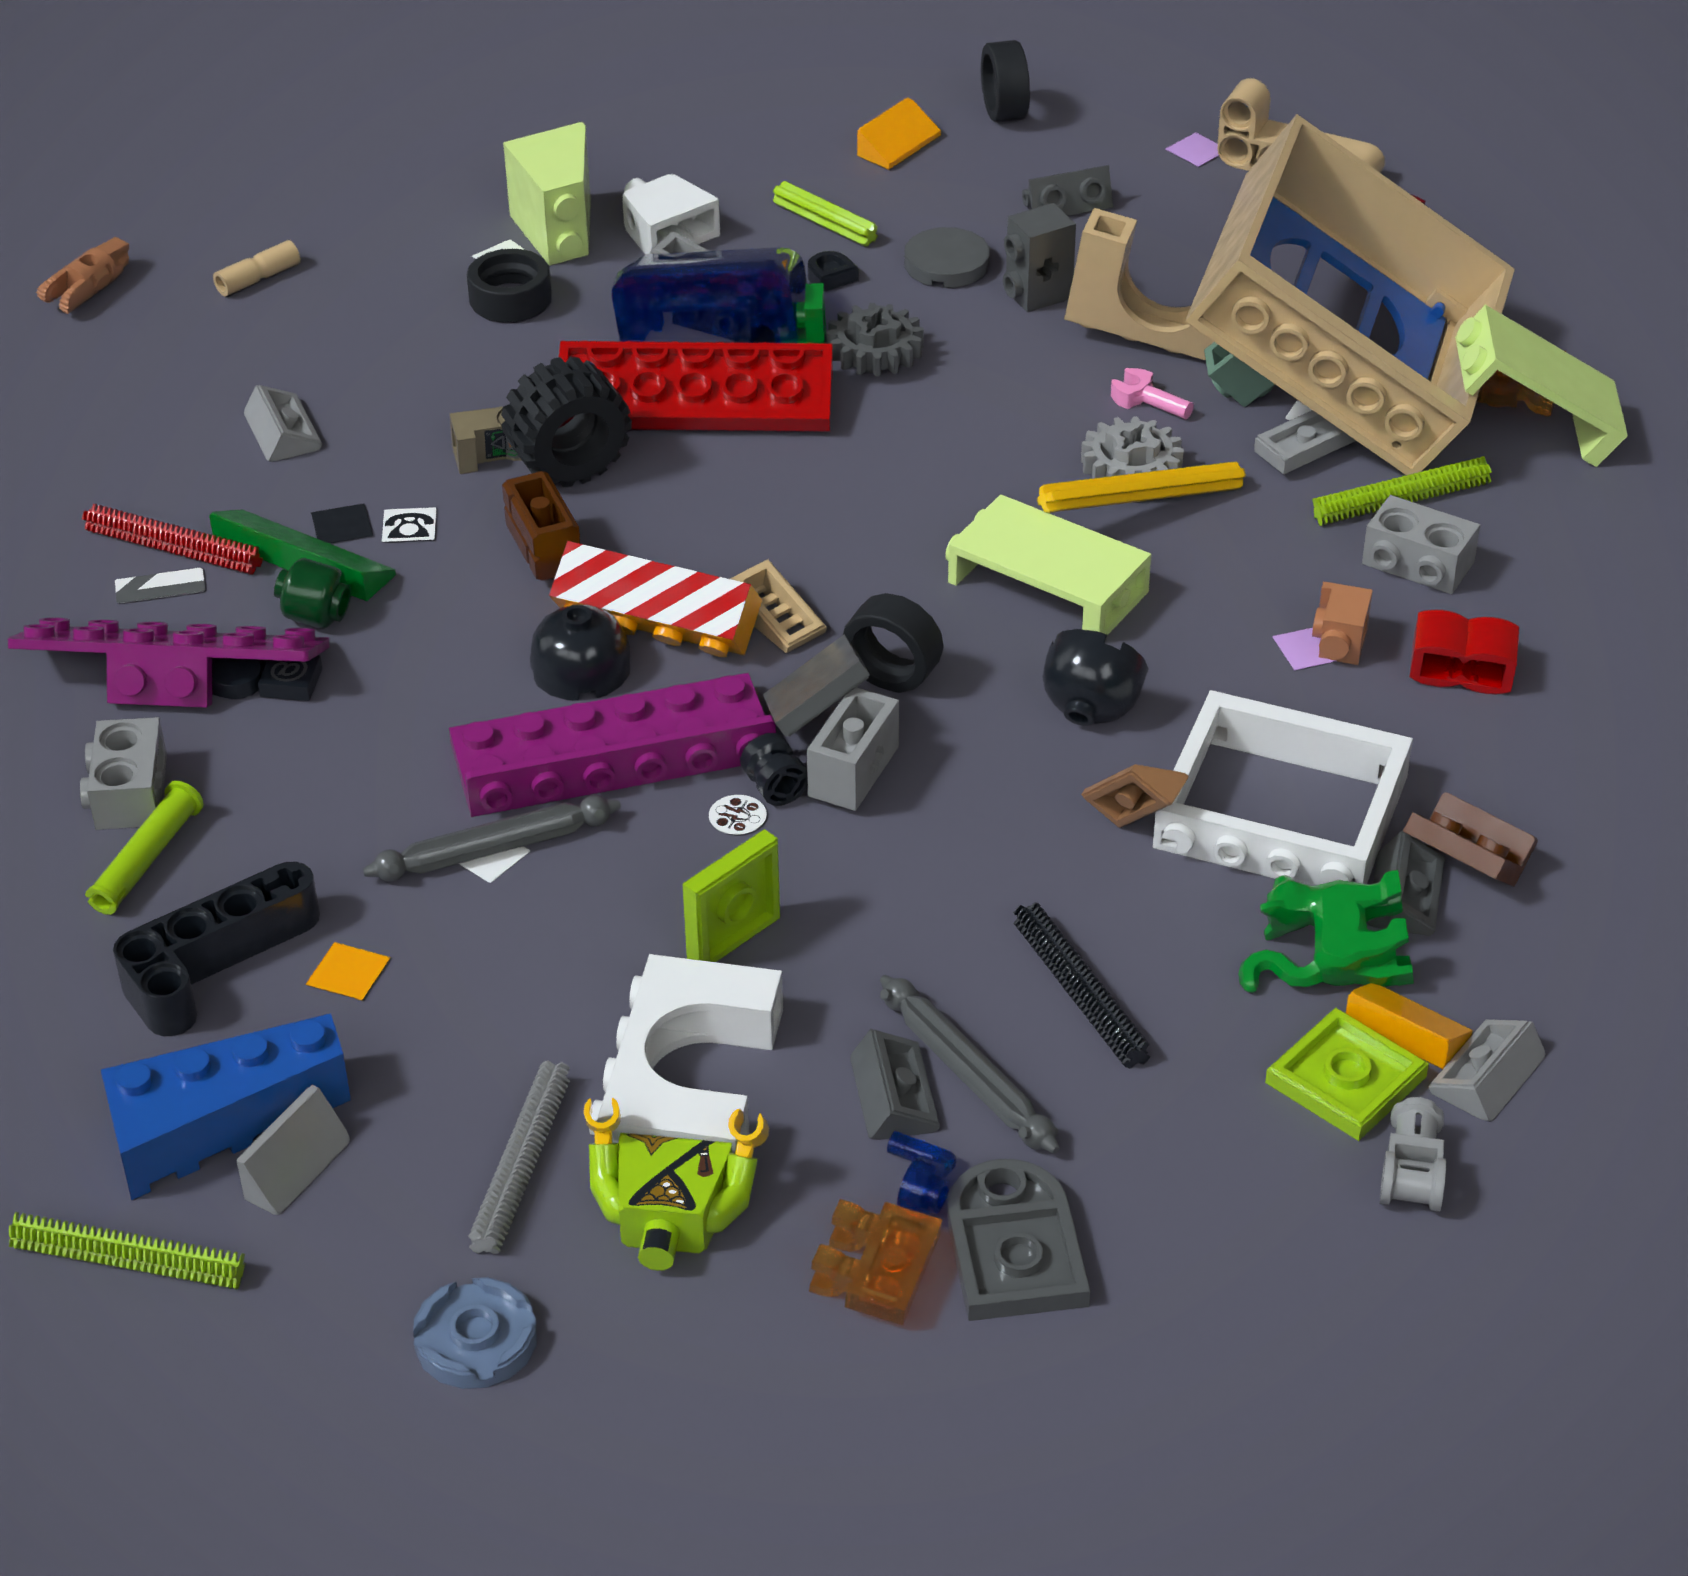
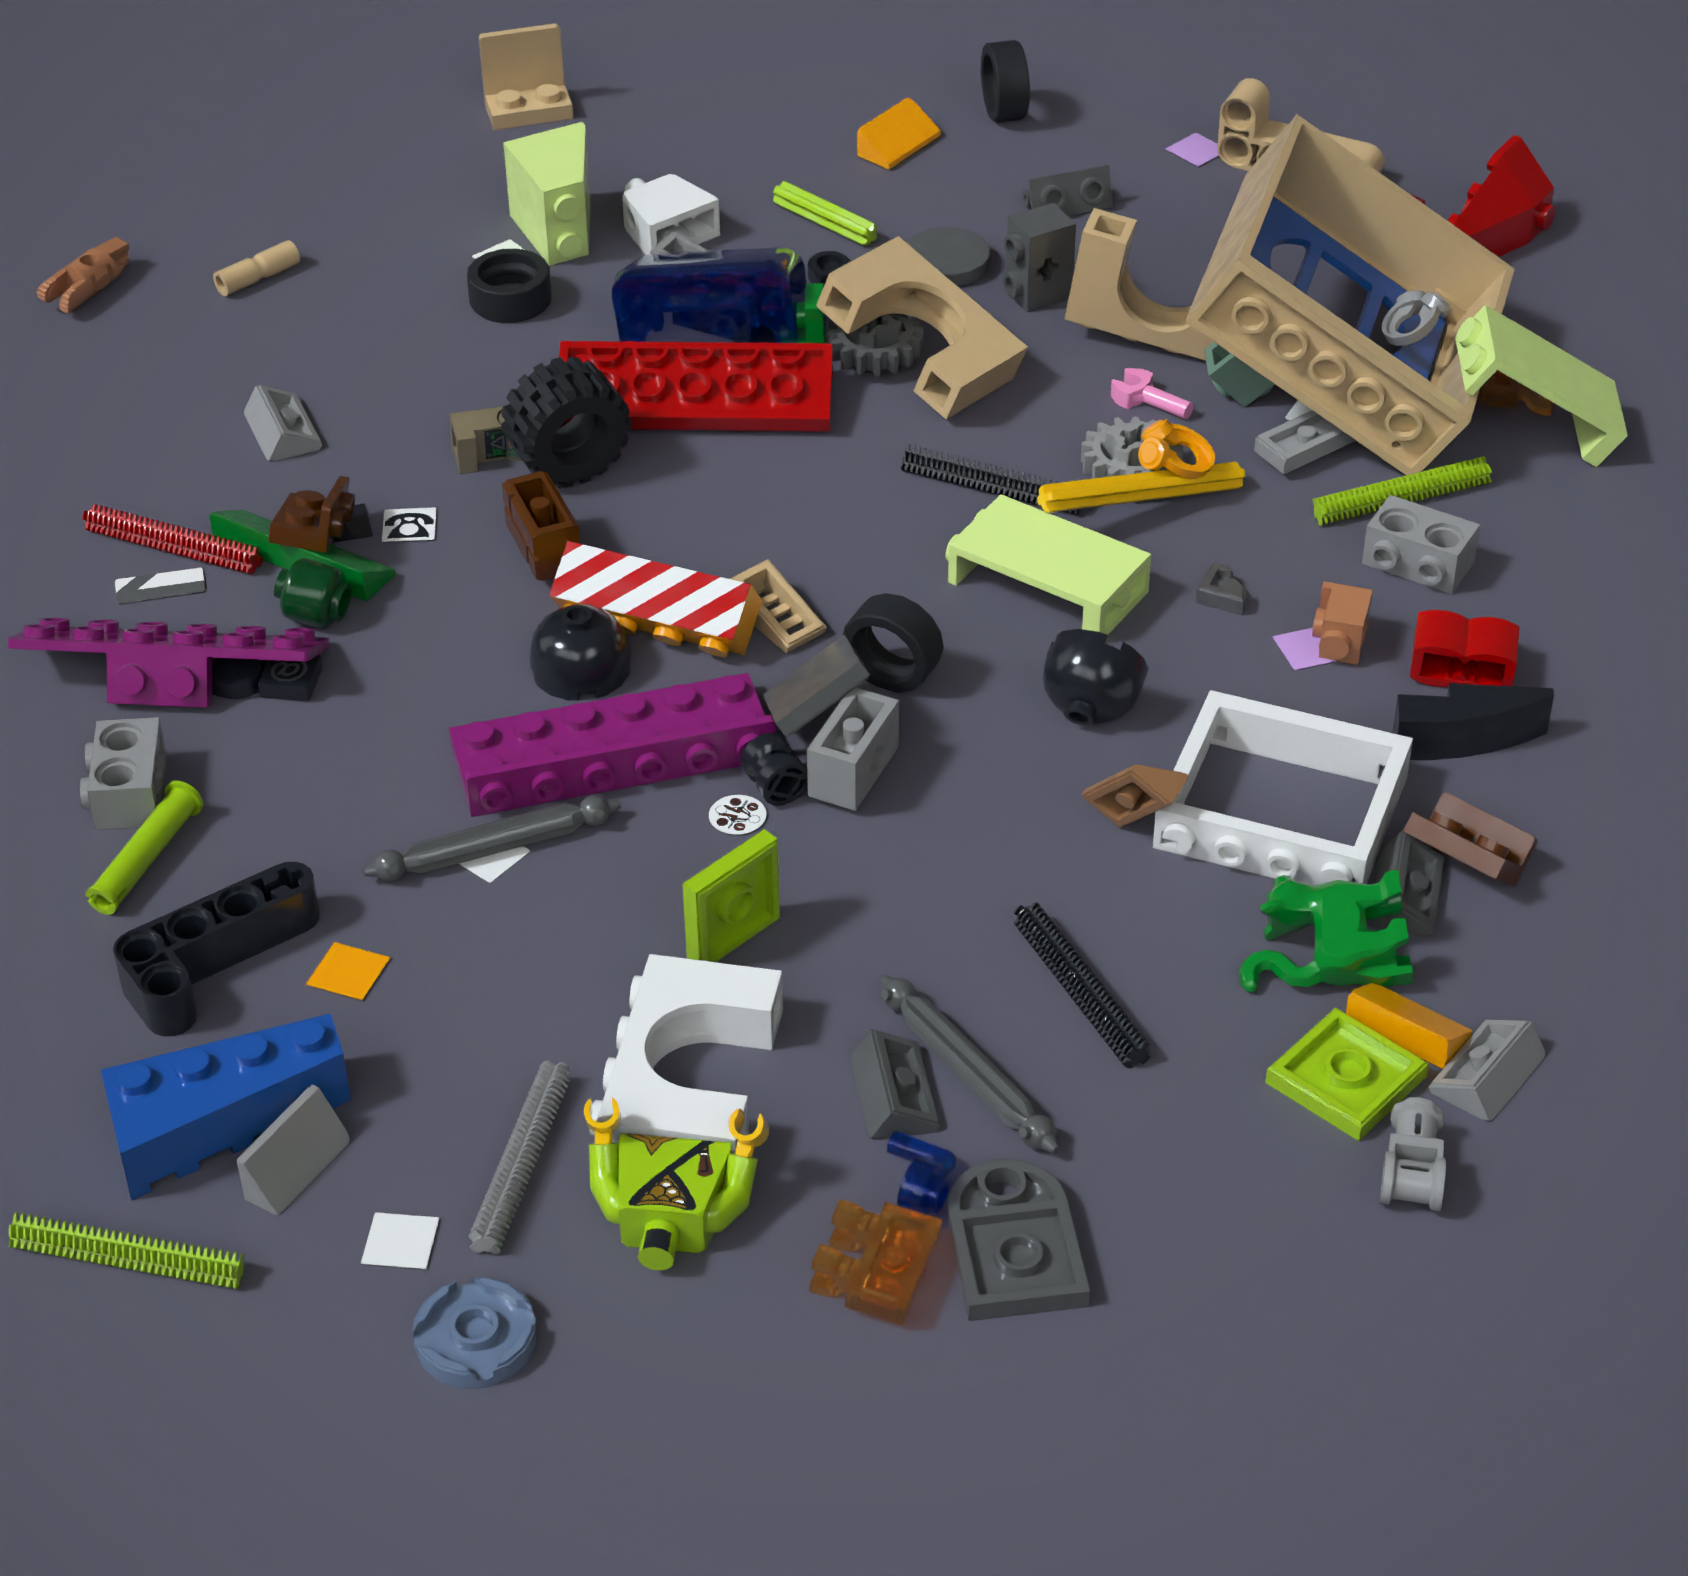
none -> reddish brown bracket [268,476,355,553]
none -> white sticker [361,1212,439,1269]
none -> tan bracket [479,23,573,130]
none -> tan arch [816,236,1028,420]
none -> black axle [901,444,1080,515]
none -> light orange piece [1138,419,1216,479]
none -> flat silver tile [1196,562,1246,615]
none -> light grey piece [1382,290,1451,346]
none -> black slope [1392,683,1554,761]
none -> red wedge [1447,135,1556,257]

